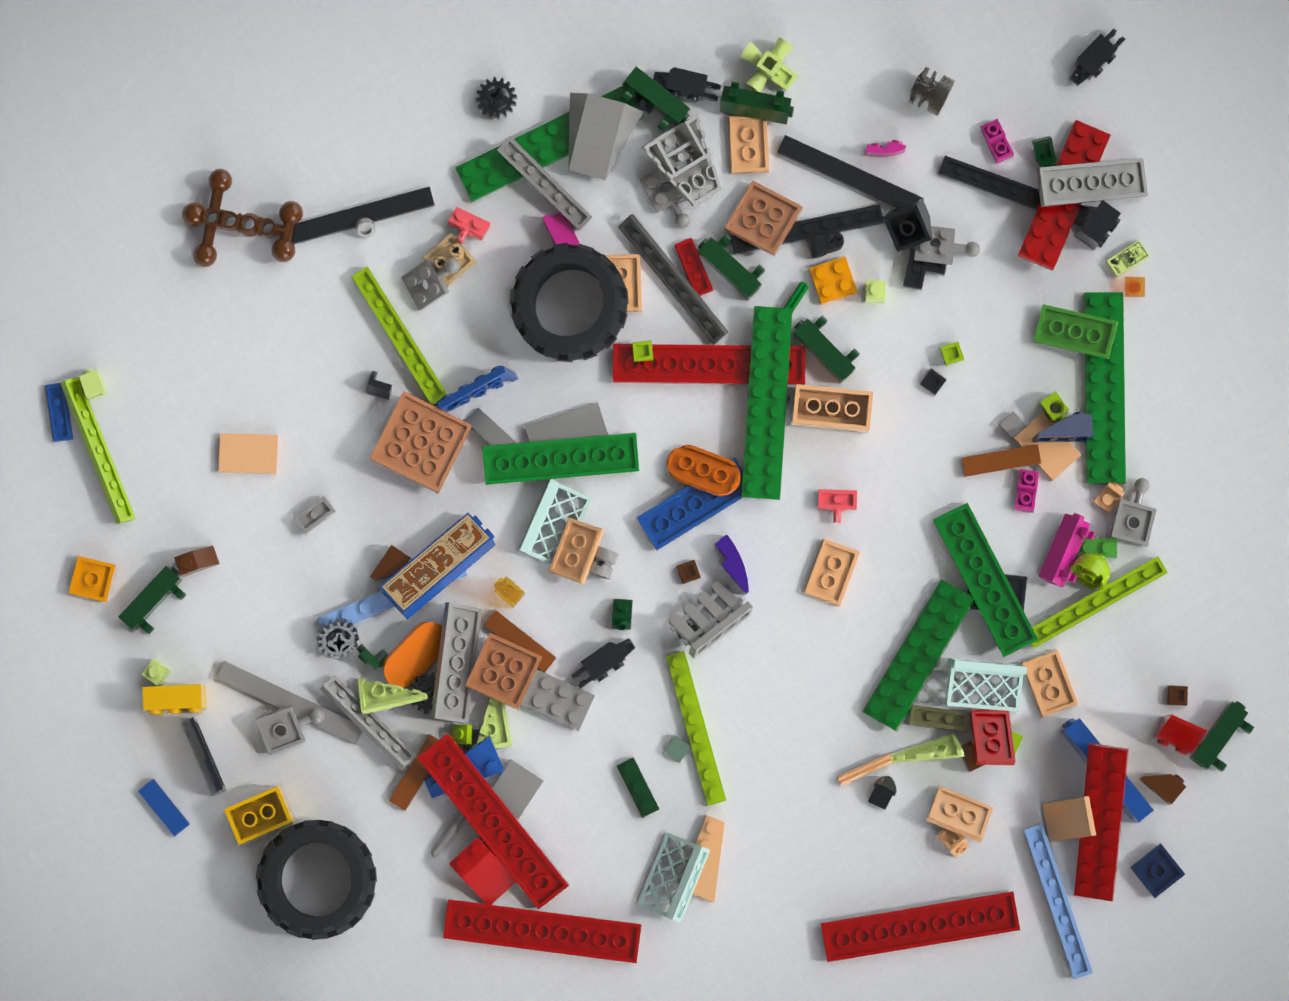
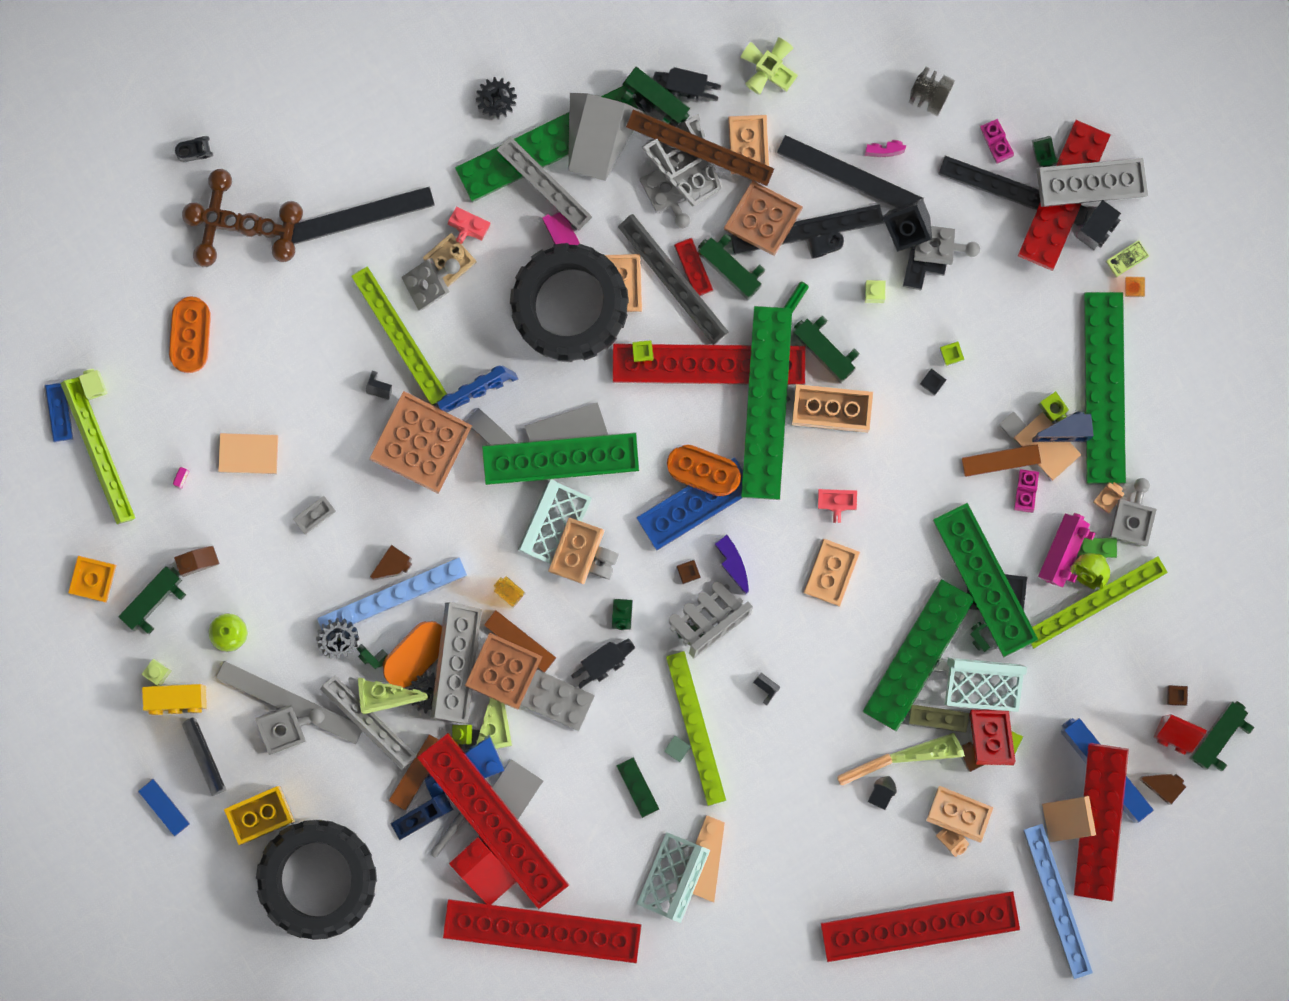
light grey tile [355,218,375,238] -> none
brick [380,513,495,620] -> none
dark green brick [720,82,794,125] -> none
light orange plate [809,256,857,305] -> none
light nougat tile [1021,650,1078,718] -> none
bright green plate [1033,304,1118,359] -> none
black hinge [1069,29,1126,87] -> none
dark blue plate [1130,843,1185,898] -> none
none -> orange tile [169,296,211,373]
none -> dark pink tile [173,467,189,489]
none -> black piece [175,136,213,162]
none -> lime cylinder [208,613,248,652]
none -> dark blue slope [390,793,454,840]
none -> reddish brown plate [626,109,775,186]
none -> black tile [753,673,780,705]
none -> dark green bracket [970,621,991,652]

